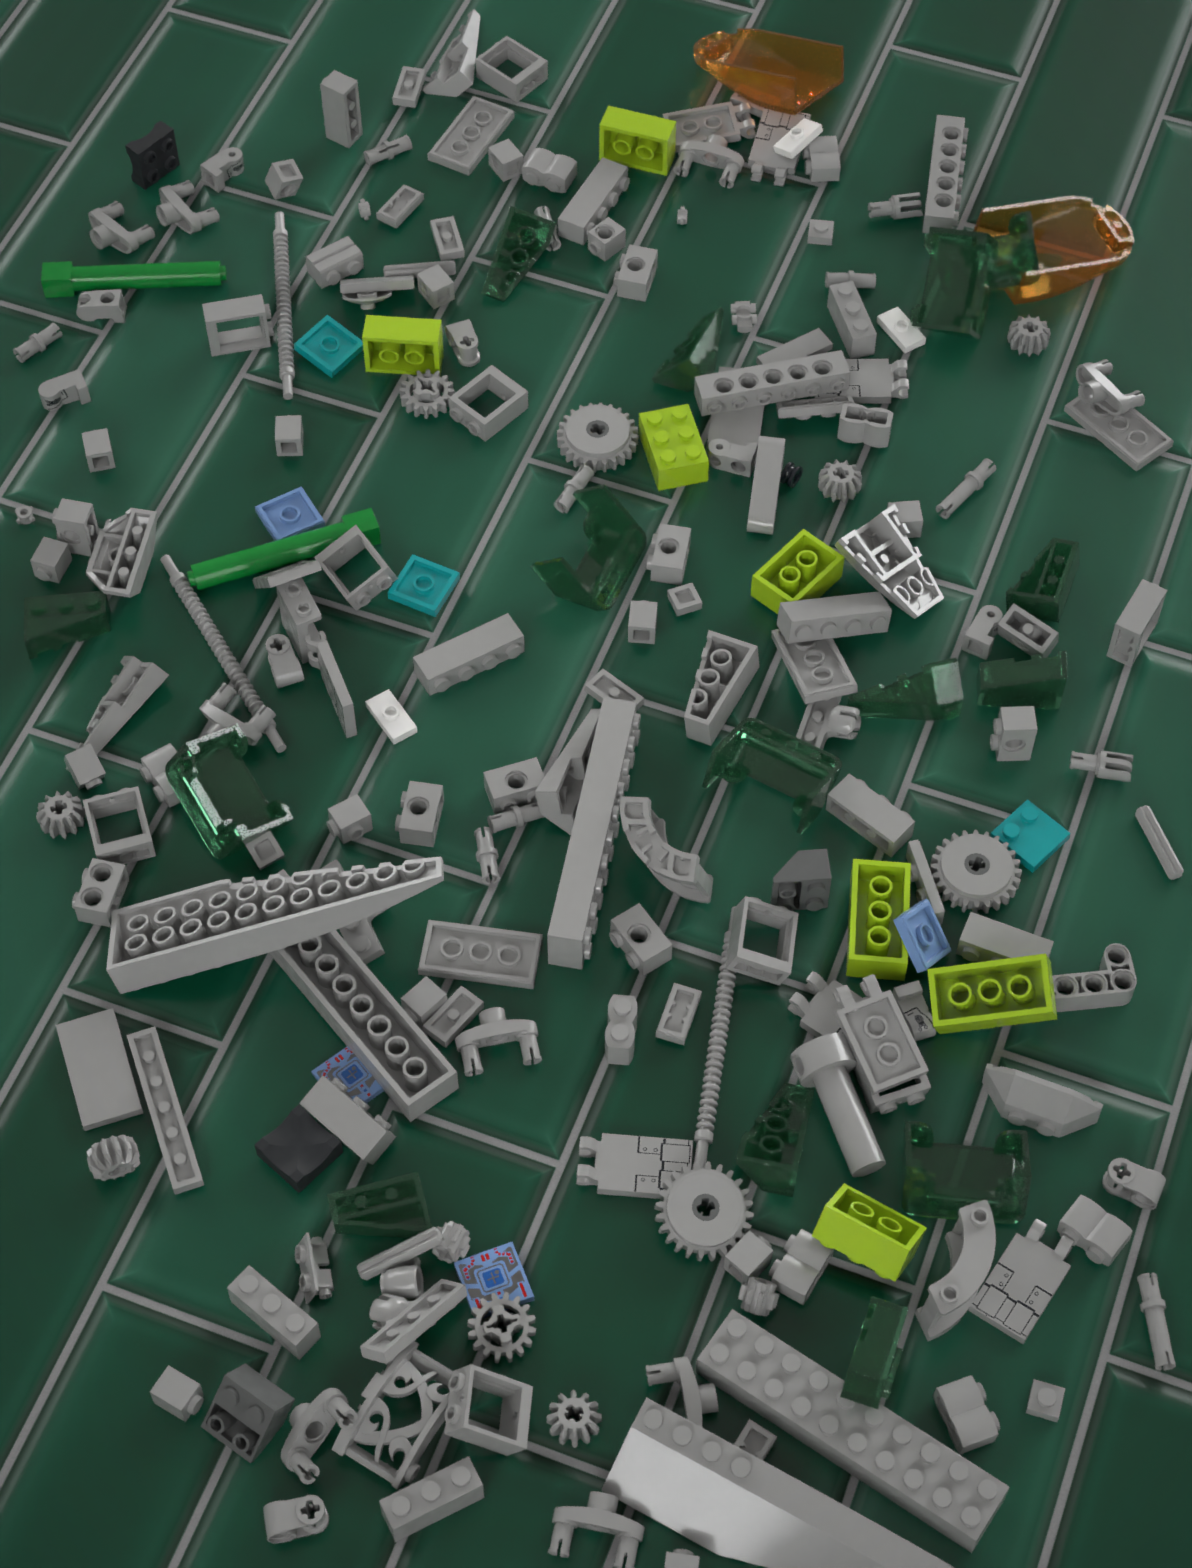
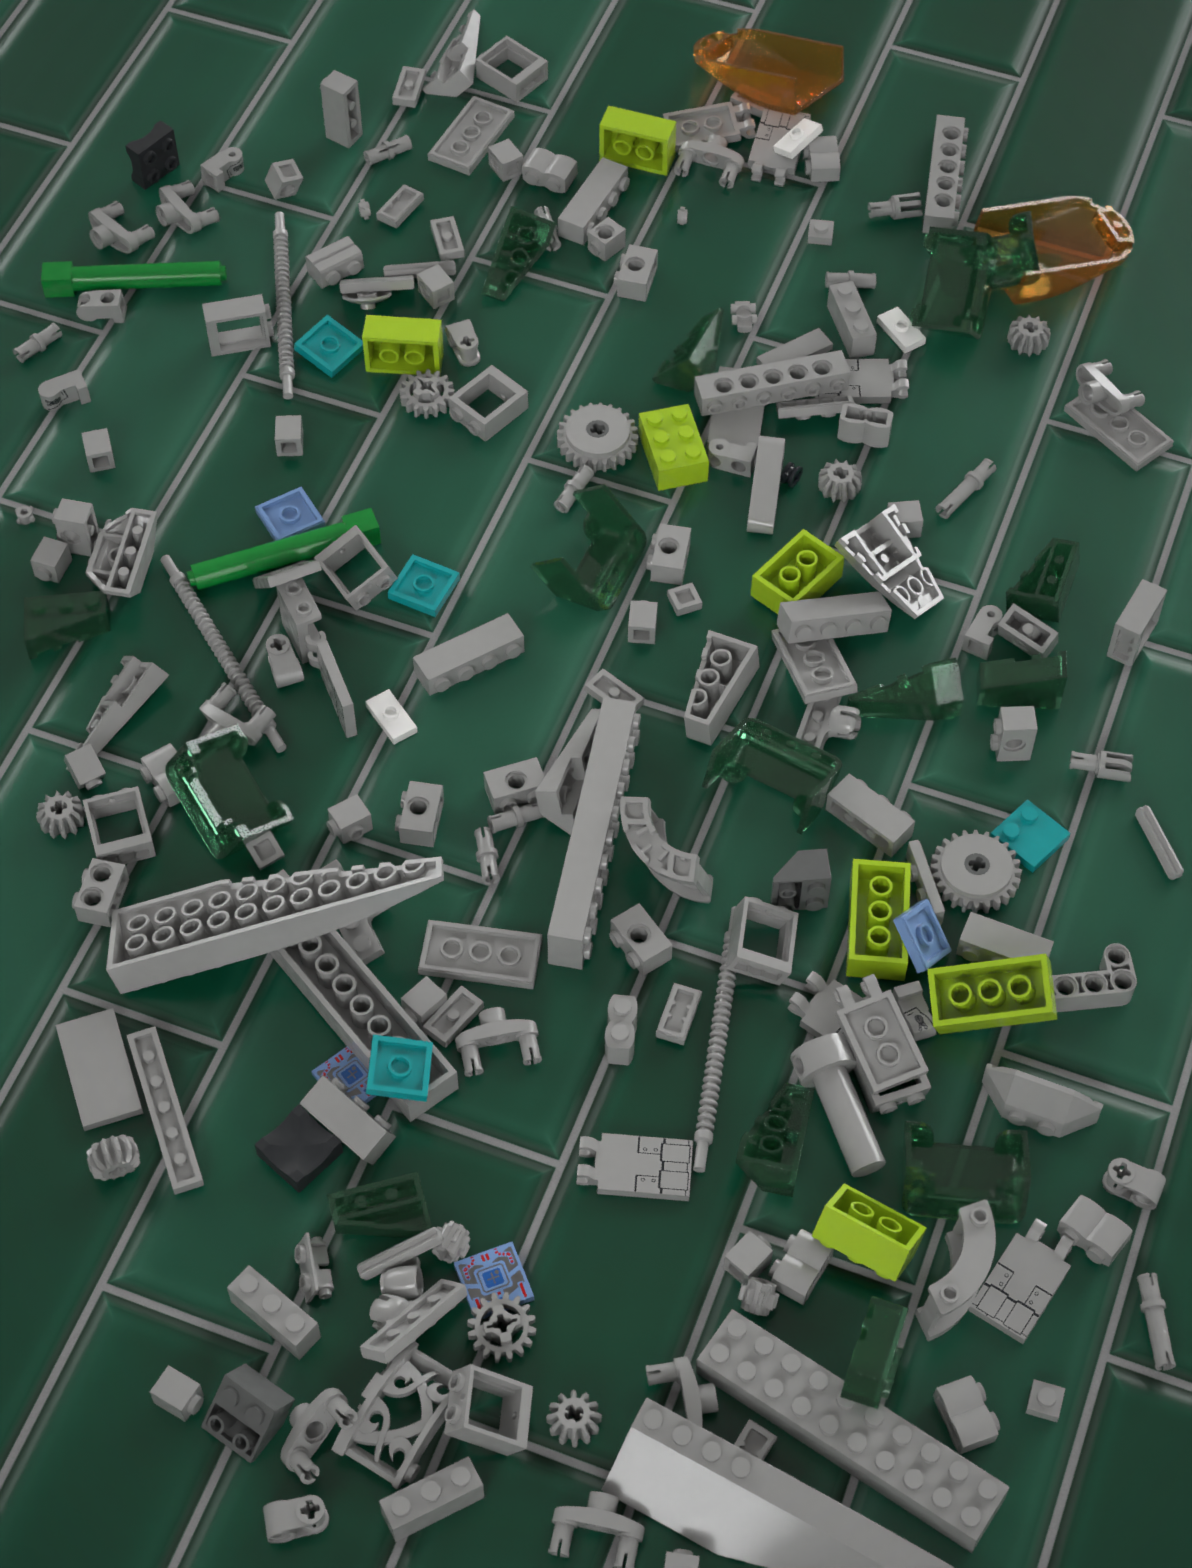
light grey gear [654,1161,754,1261] -> none
none -> teal plate [366,1034,433,1102]

